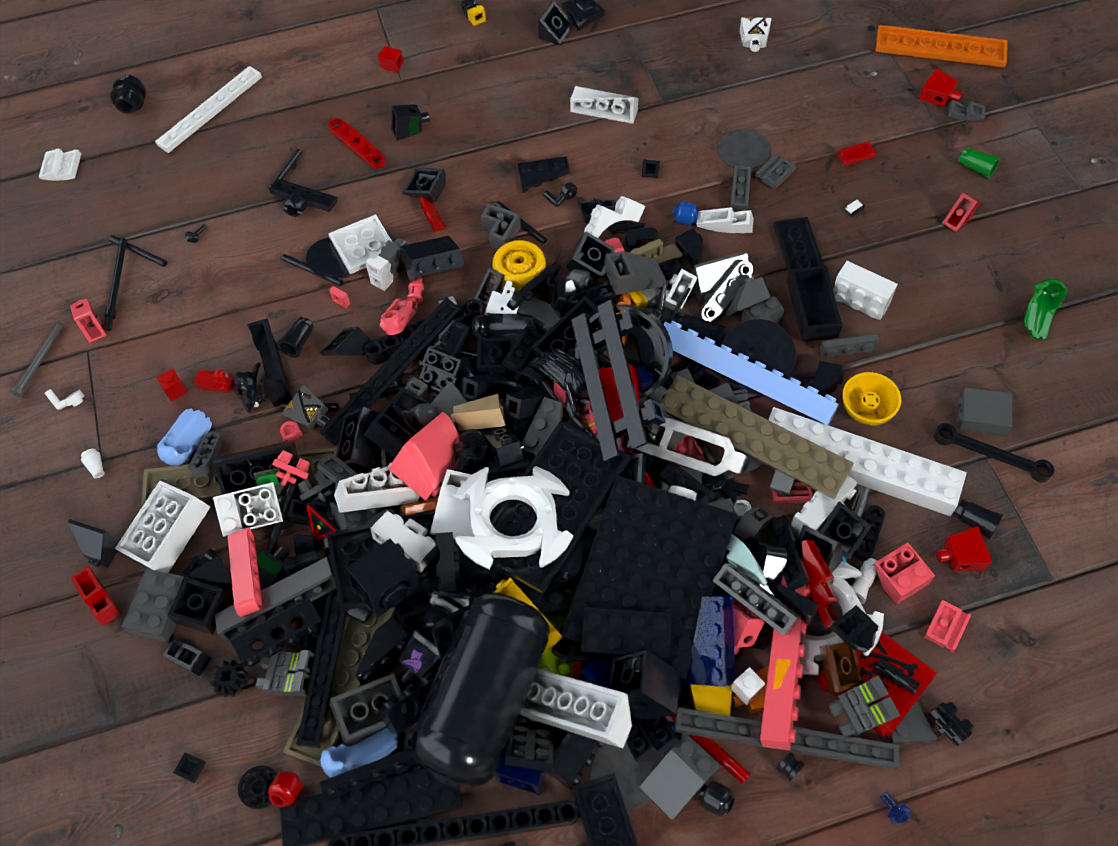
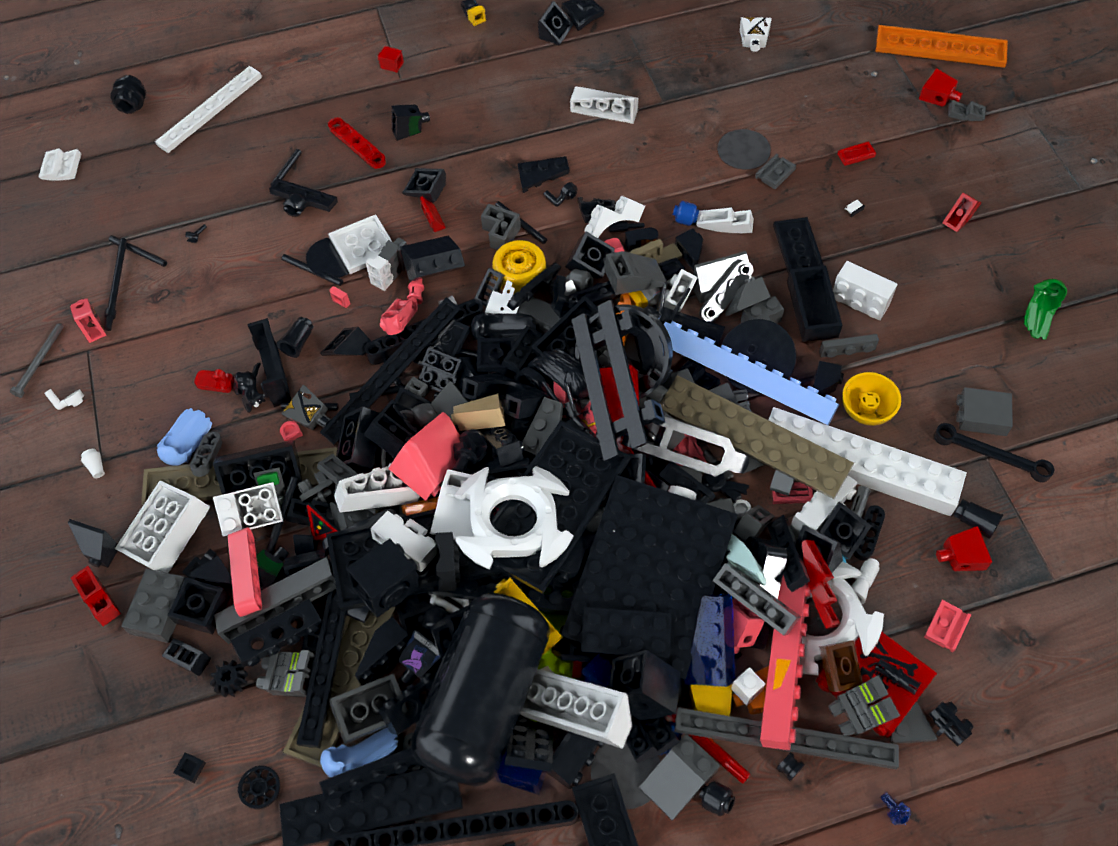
red brick [156,368,188,402] -> none
red head [268,772,302,807] -> none
coral hips [272,450,310,486] -> none
clear blue plate [637,365,654,390] -> none
black slope [642,160,660,178] -> none
dark grey plate [730,165,751,211] -> none
black slope [775,584,818,625] -> none
black slope [830,605,879,653] -> none
coral slope [874,543,935,605] -> none
green plant [959,147,1000,179] -> none

